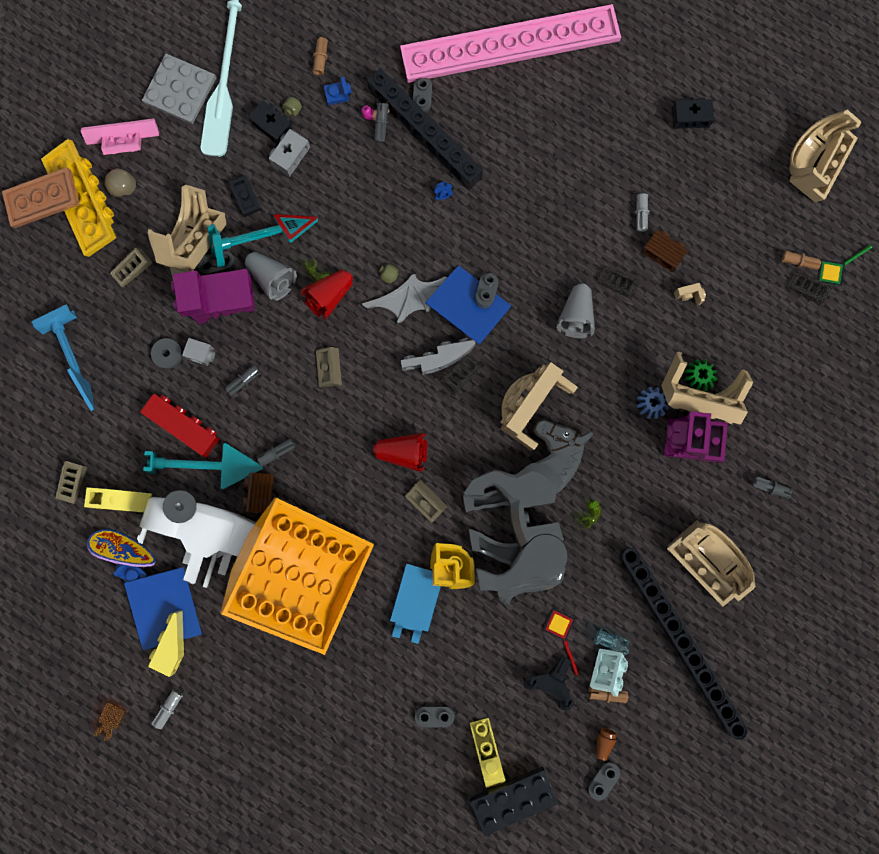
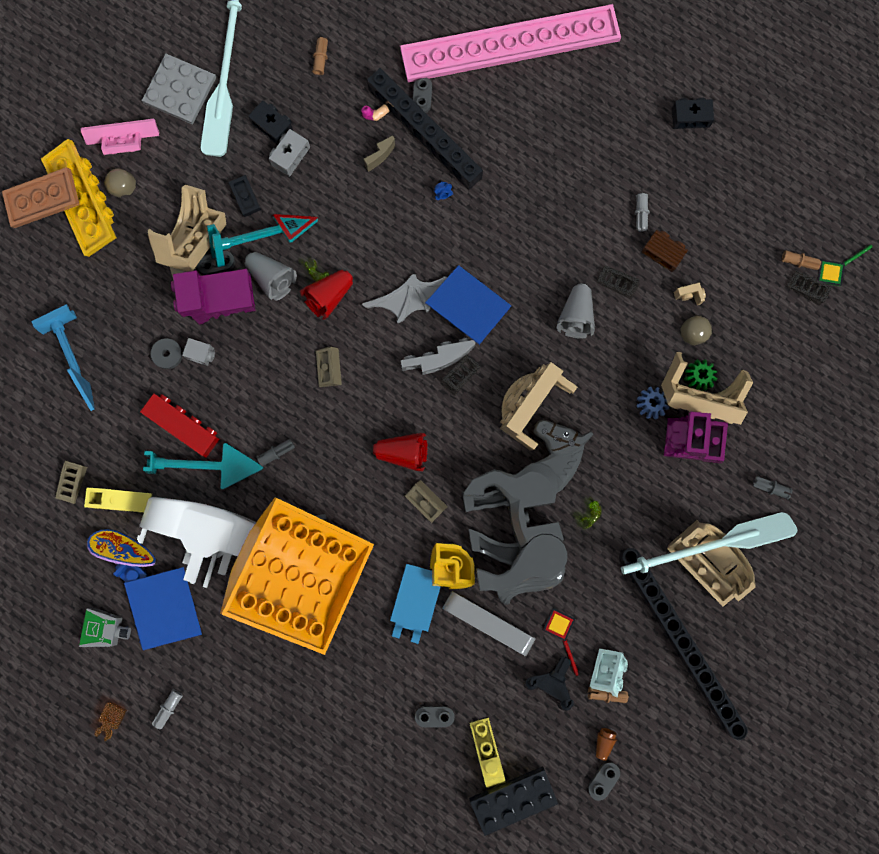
dark tan slope [110,248,153,287] -> none
light yellow slope [148,609,184,677] -> none
dark grey piece [163,490,197,523] -> none
dark grey axle [225,364,261,395] -> none
reddish brown brick [242,473,274,514] -> none
olive piece [282,97,302,116] -> none
blue bracket [324,77,352,105] -> none
dark grey axle [374,103,389,142] -> none
olive piece [379,263,399,284] -> none
dark grey plate [474,273,498,309] -> none
clear light blue piece [593,628,630,655] -> none
tan piece [789,110,861,202] -> none
none -> torso [79,608,131,647]
none -> dark tan slope [364,136,395,172]
none -> light grey beam [442,591,535,656]
none -> light aqua piece [621,512,797,575]
none -> dark tan hair [680,316,712,346]

